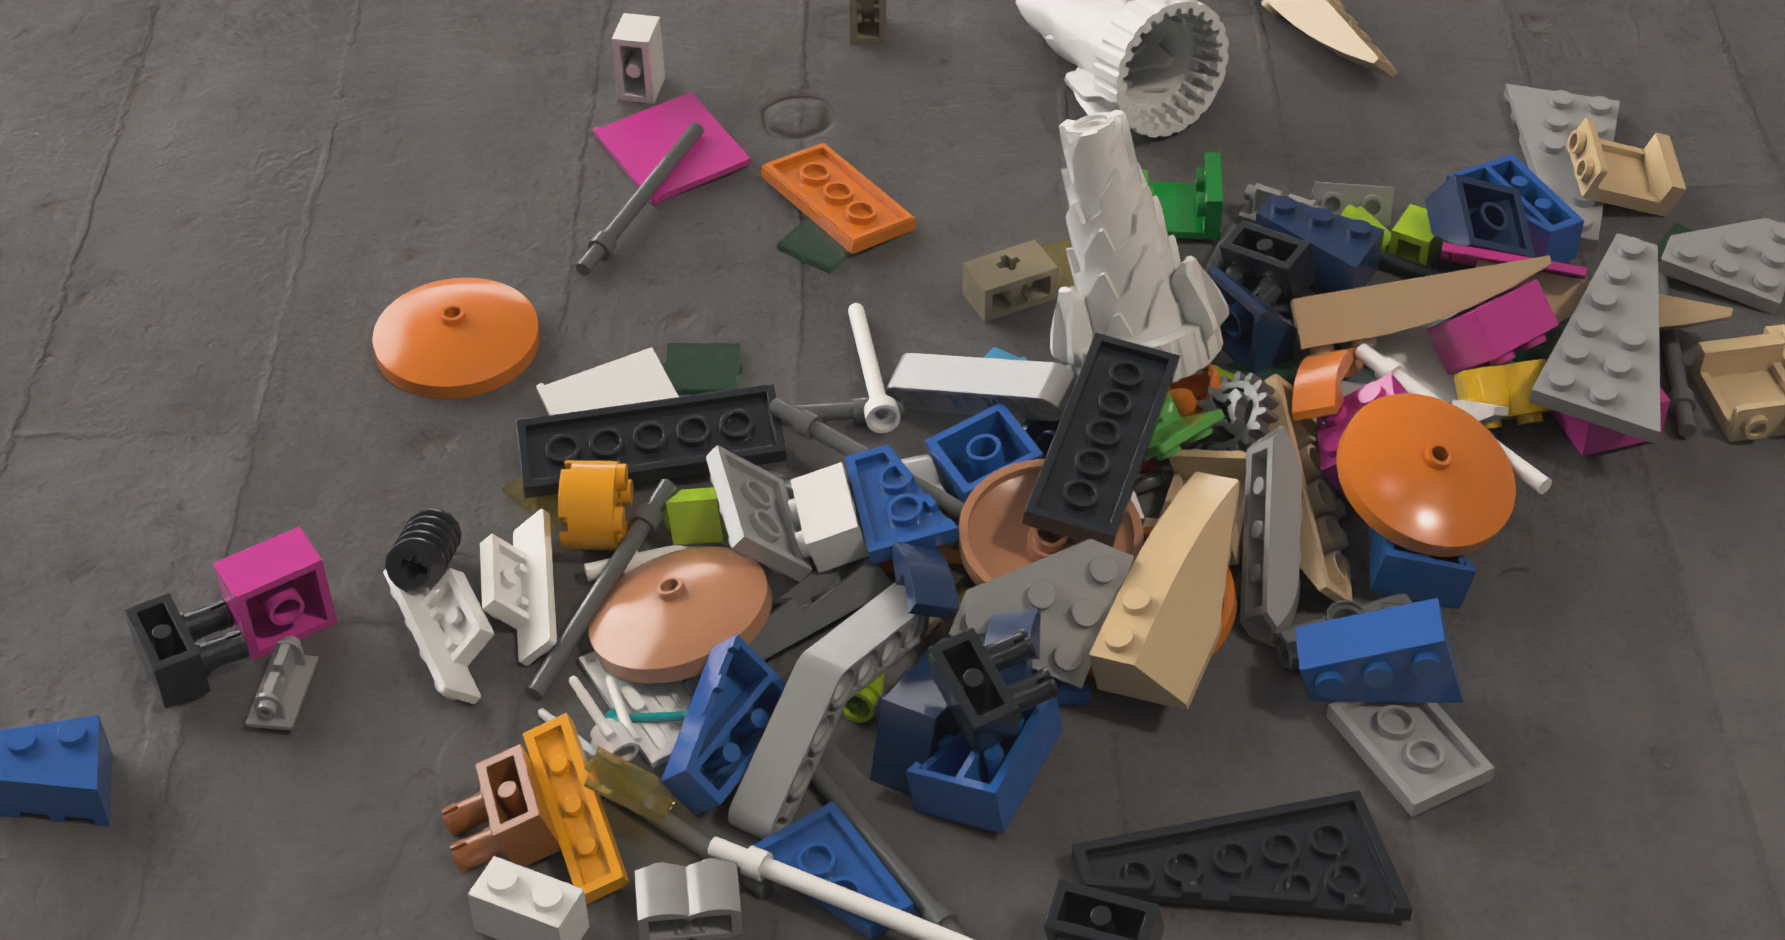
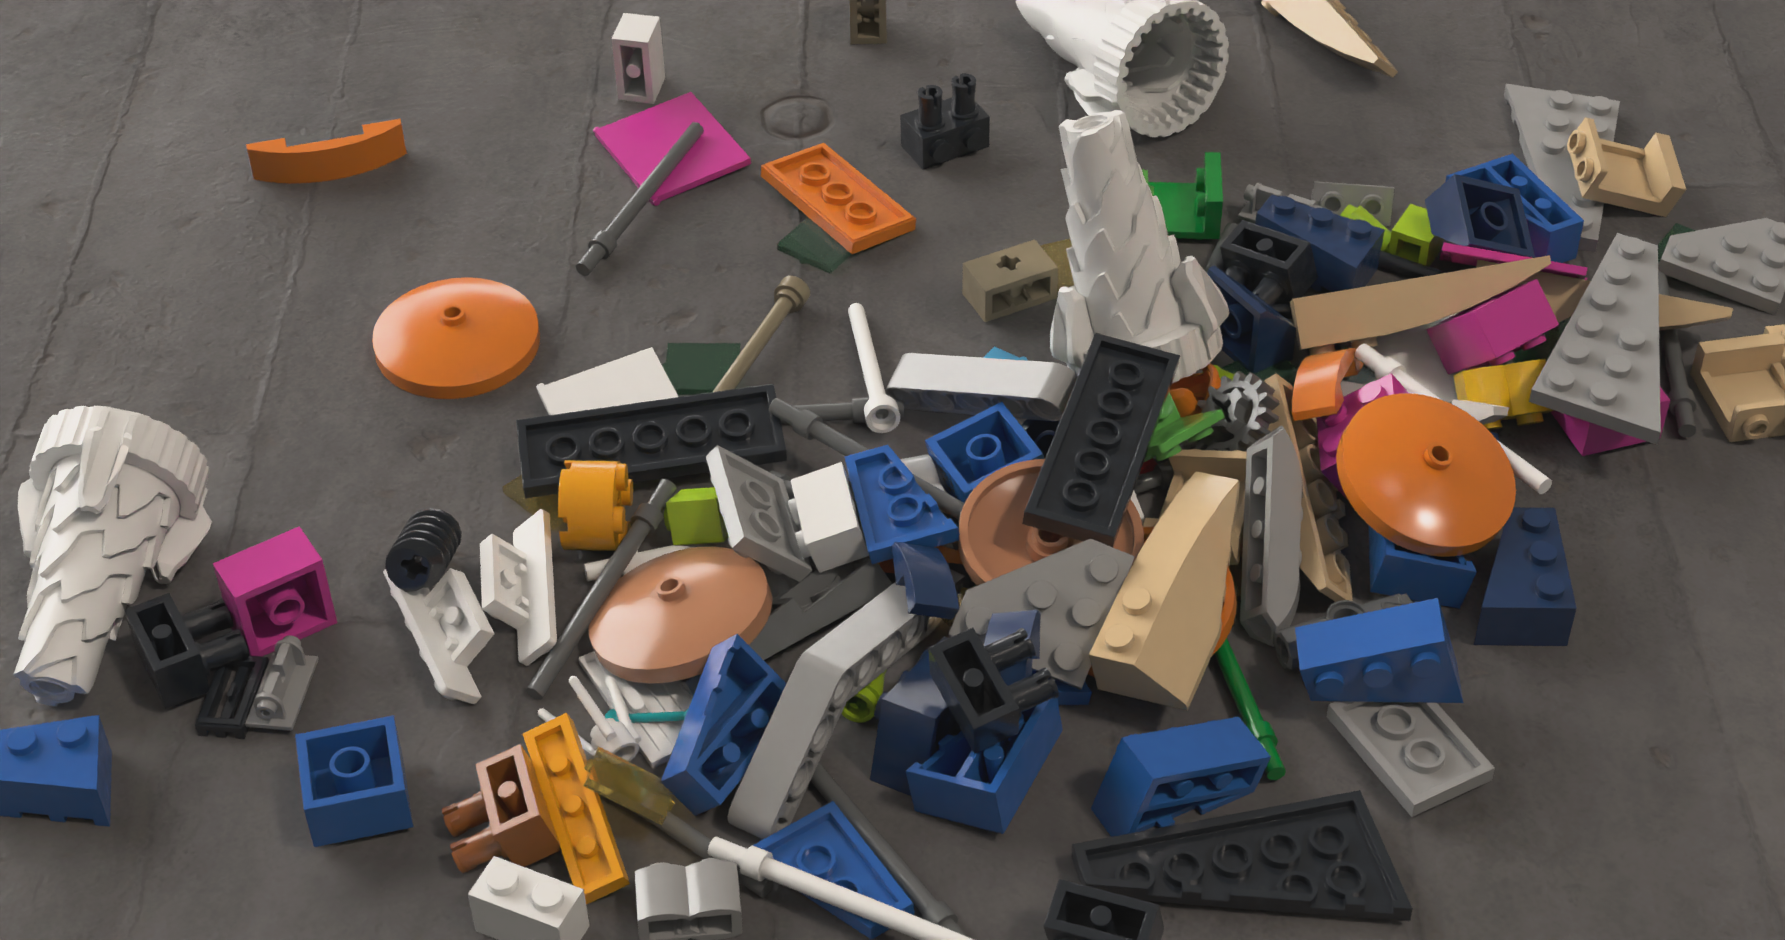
none -> white cone [13,406,212,706]
none -> black tile [195,656,269,739]
none -> orange slope [246,119,407,184]
none -> blue brick [295,715,413,847]
none -> dark tan piece [713,276,810,392]
none -> black brick [900,73,990,170]
none -> blue wedge [1091,717,1271,837]
none -> green bar [1214,638,1286,780]
none -> dark blue wedge [1474,507,1577,646]

